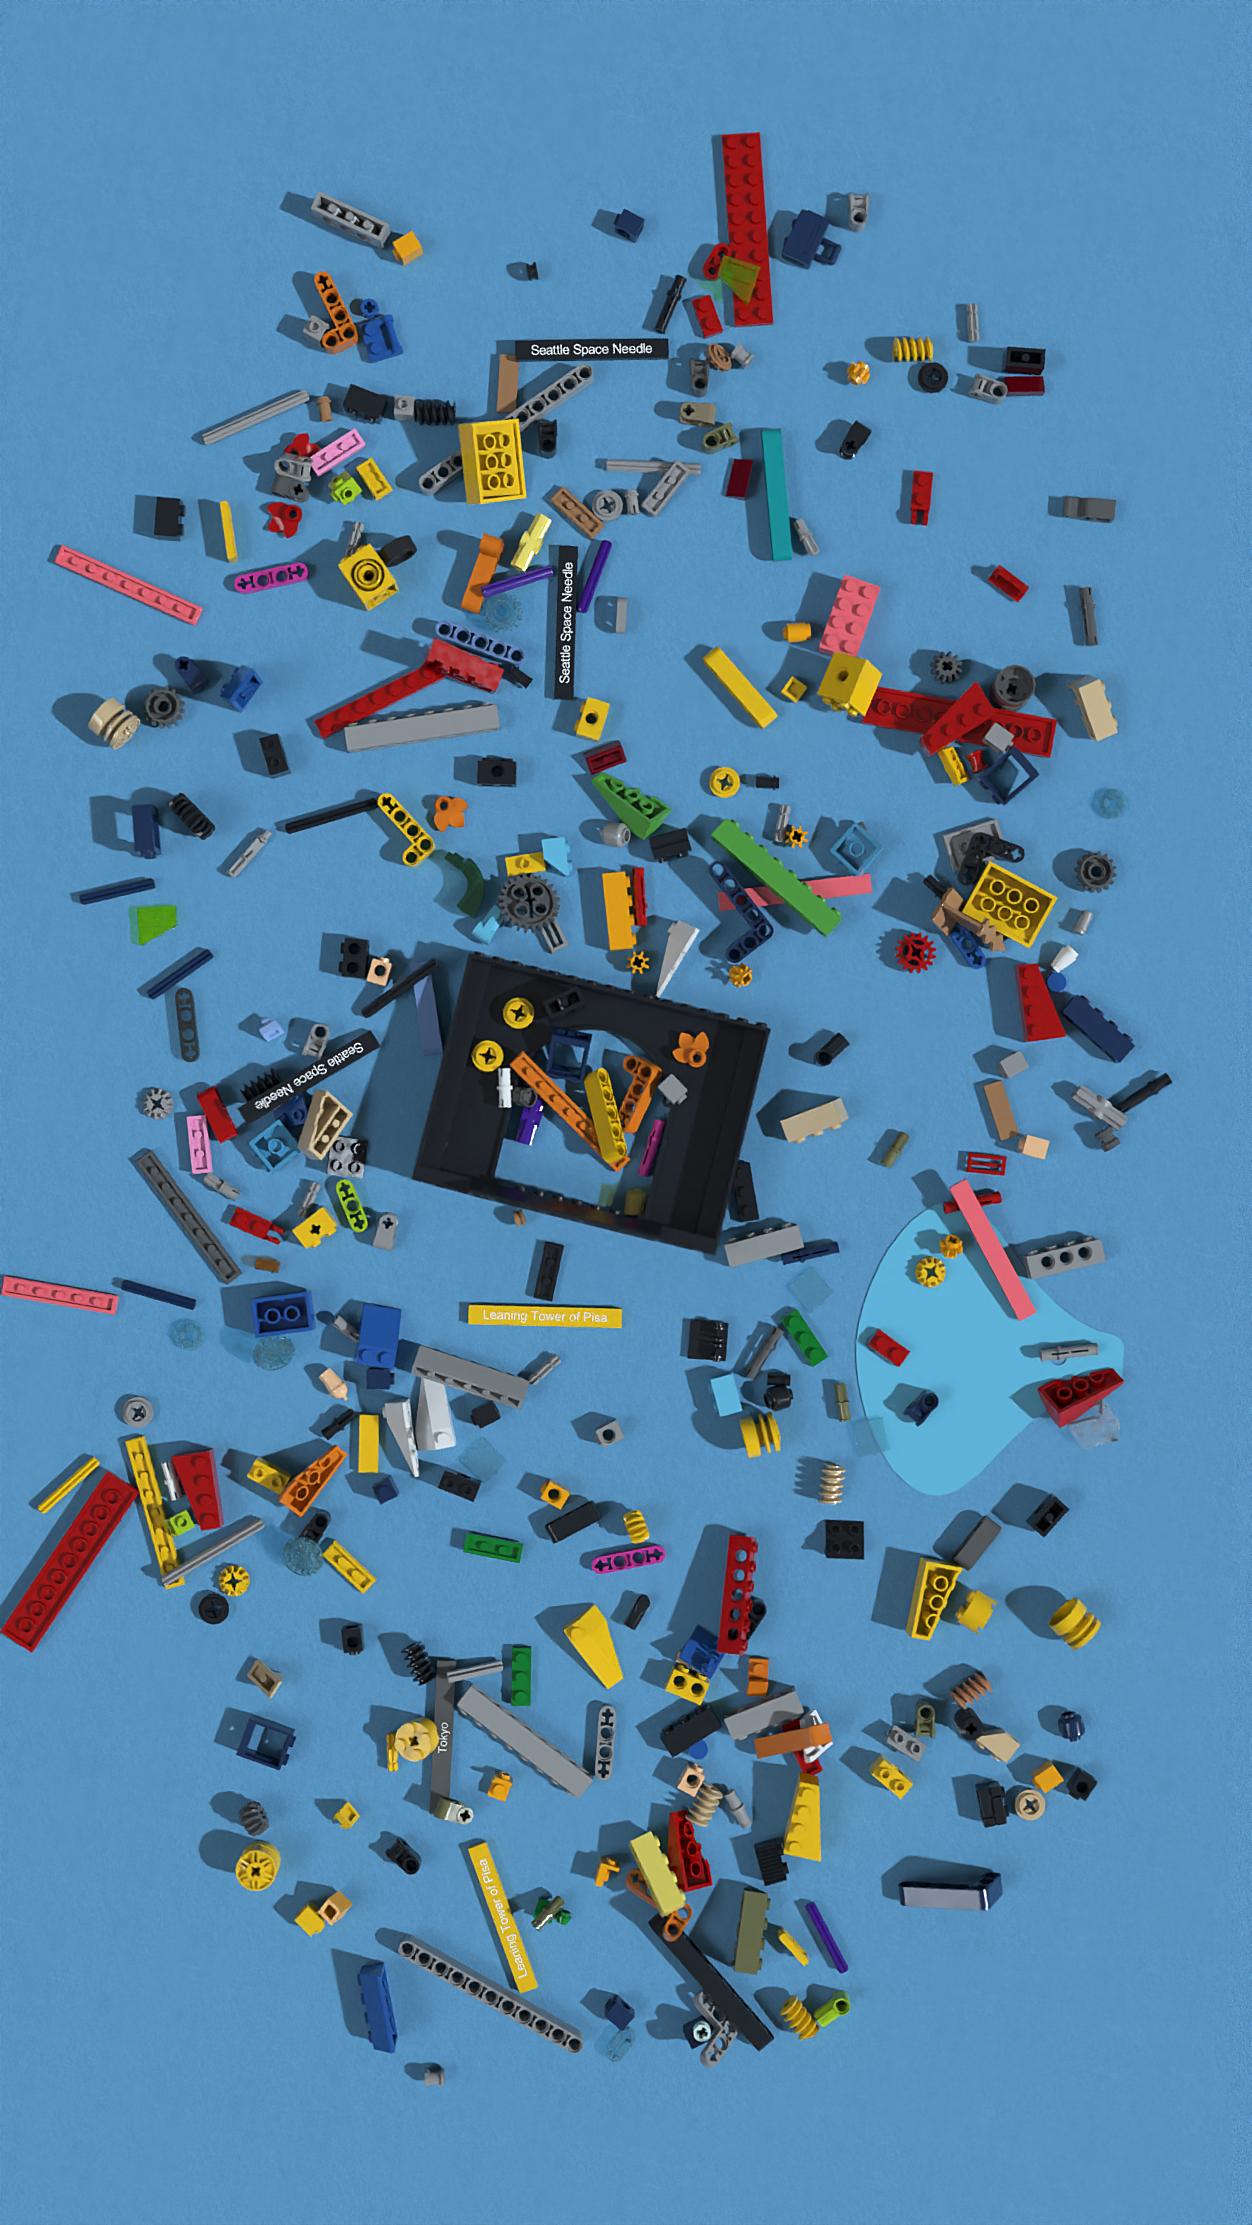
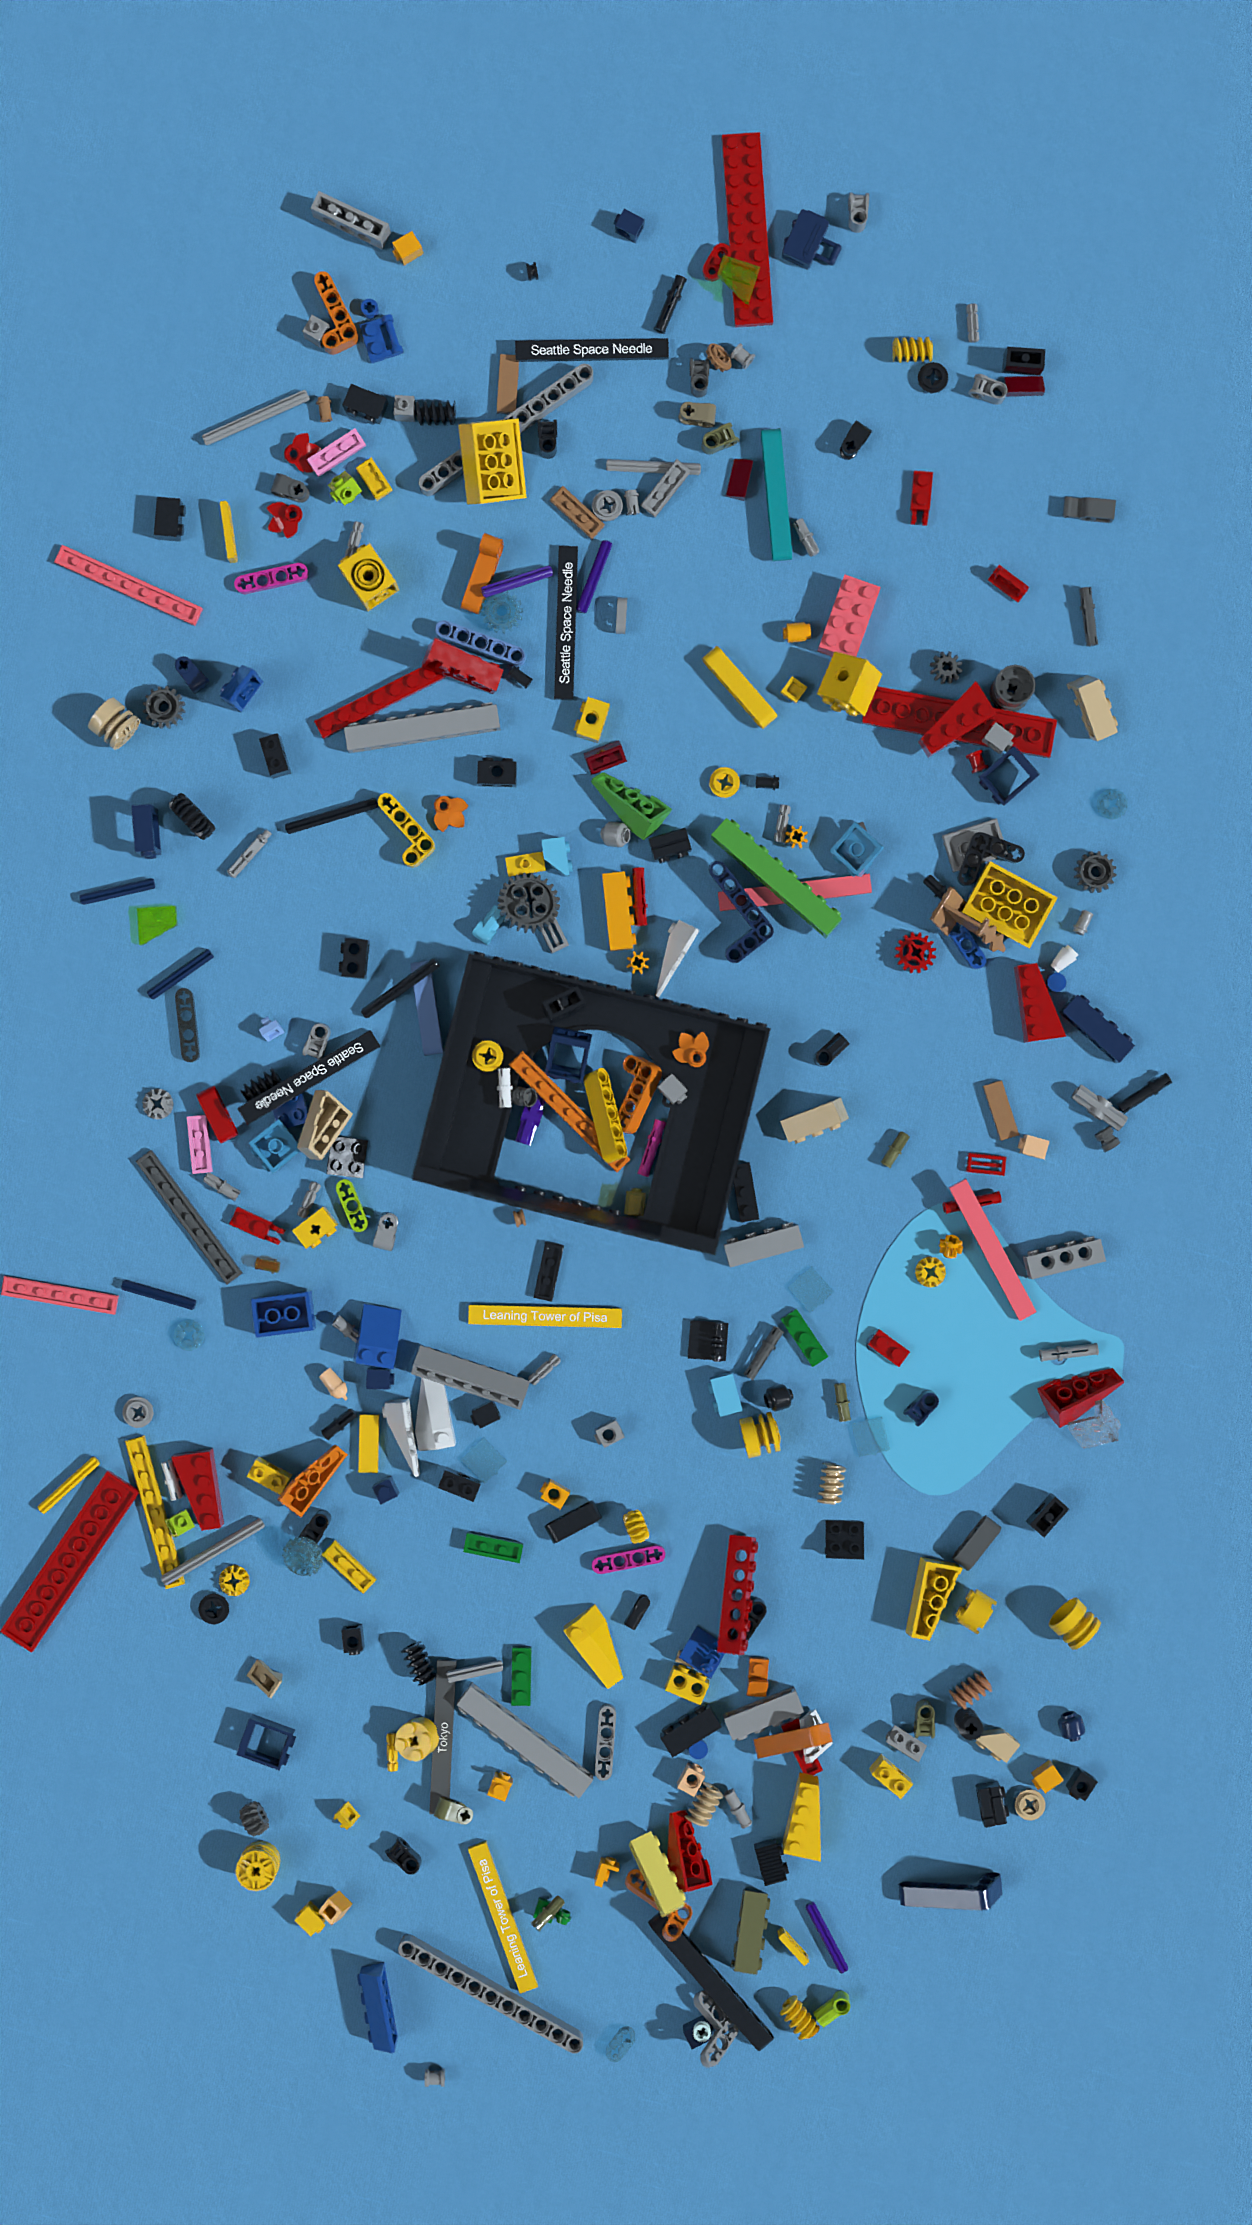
clear light blue gear [252,1335,296,1371] -> none
light grey piece [274,453,314,482] -> none
light nougat brick [366,957,393,987] -> none
black tyre [379,535,417,567] -> none
clear green arch [445,852,485,919] -> none
yellow gear [503,998,534,1029] -> none
light yellow piece [511,513,552,573] -> none
dark blue brick [604,1995,635,2031] -> none
red plate [692,294,723,339] -> none
light orange gear [729,962,752,988] -> none
black pin [767,1372,791,1386] -> none
dark blue pin [781,1241,840,1265] -> none
light orange gear [846,361,870,386] -> none
yellow plate [937,746,969,787] -> none
light grey brick [997,1051,1029,1079] -> none

